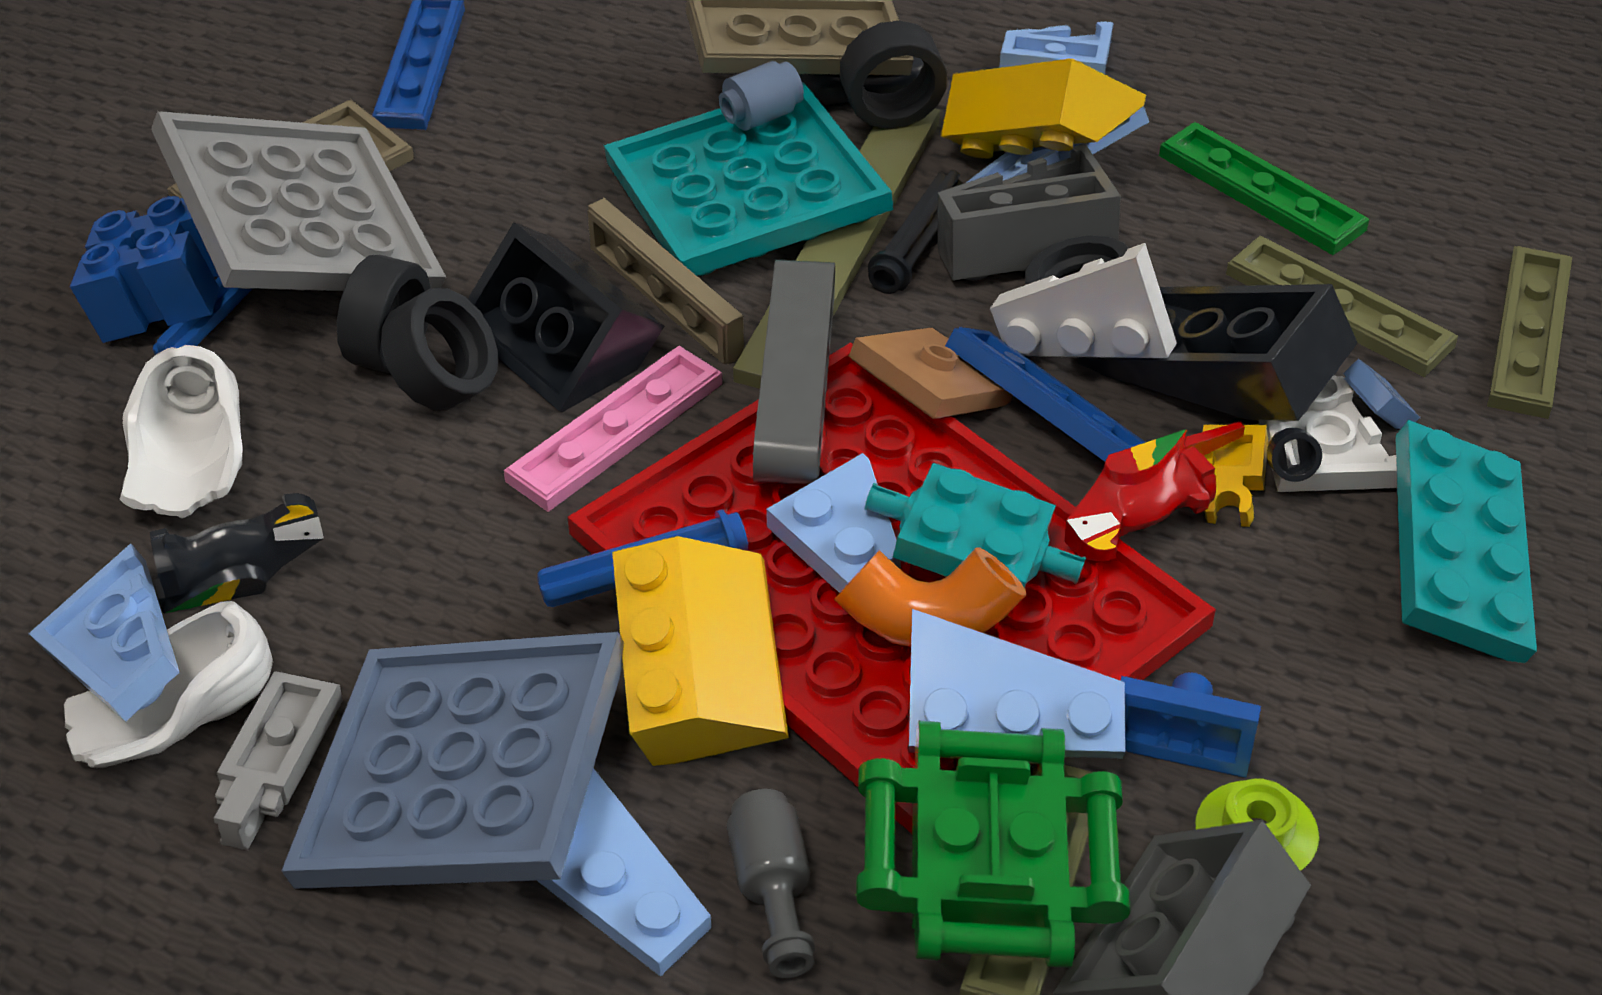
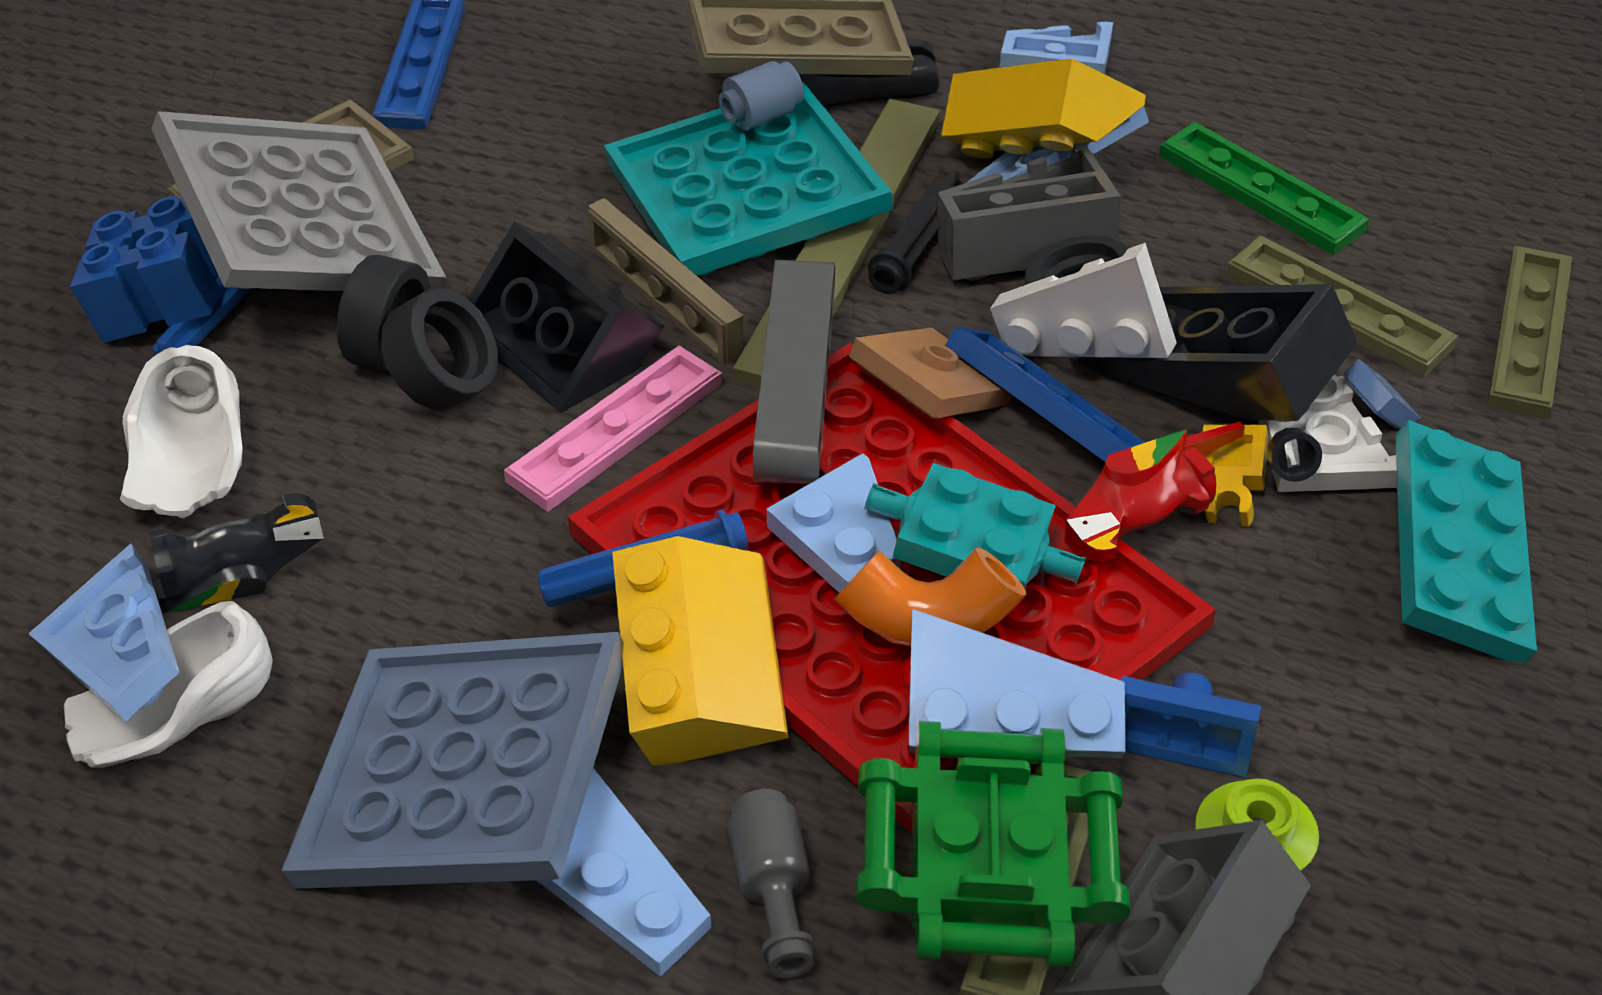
light grey hinge [214,671,343,851] -> none
black tyre [840,20,948,129] -> none

